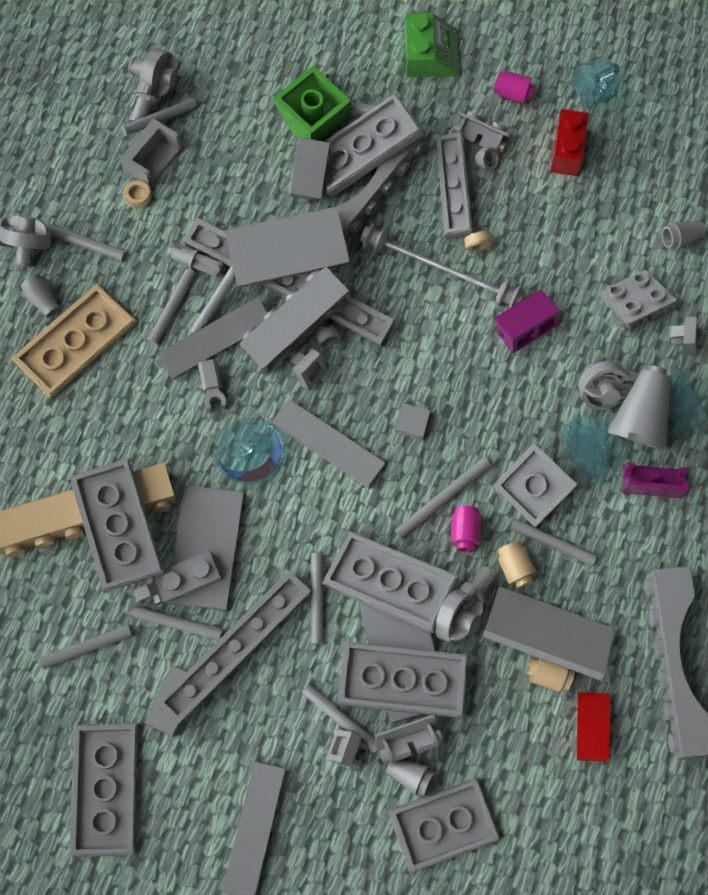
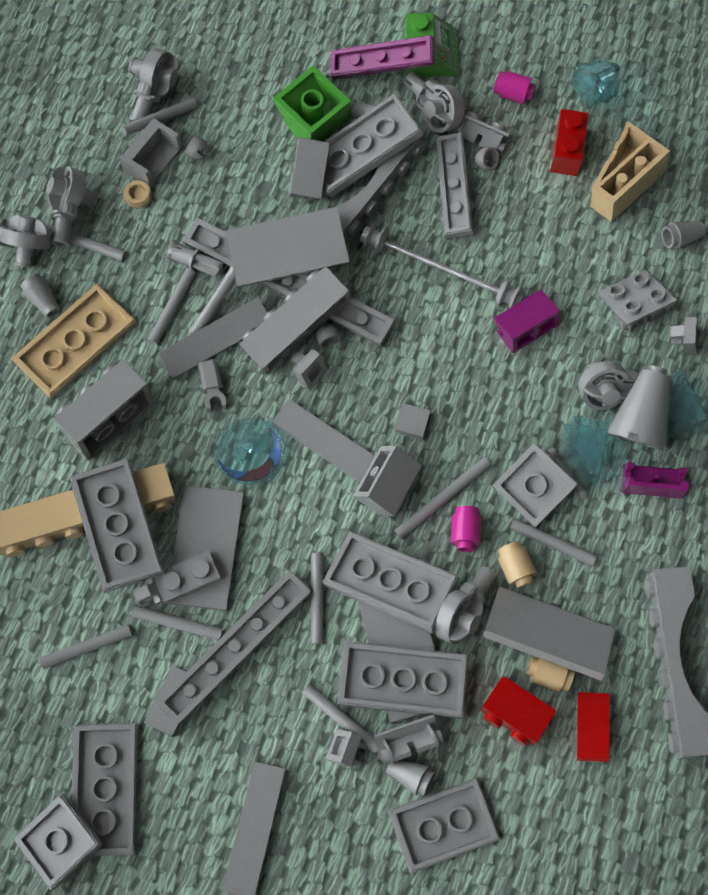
tan tile [464,231,493,252] -> none
none -> light grey tile [13,794,103,890]
none -> light grey pin [46,167,98,248]
none -> light grey brick [54,359,154,461]
none -> light grey hinge [185,135,208,160]
none -> magenta tile [330,35,435,79]
none -> light grey brick [353,446,422,516]
none -> light grey pin [404,71,469,133]
none -> red brick [480,675,556,746]
none -> light grey hinge [547,447,589,500]
none -> tan wedge [590,121,670,222]

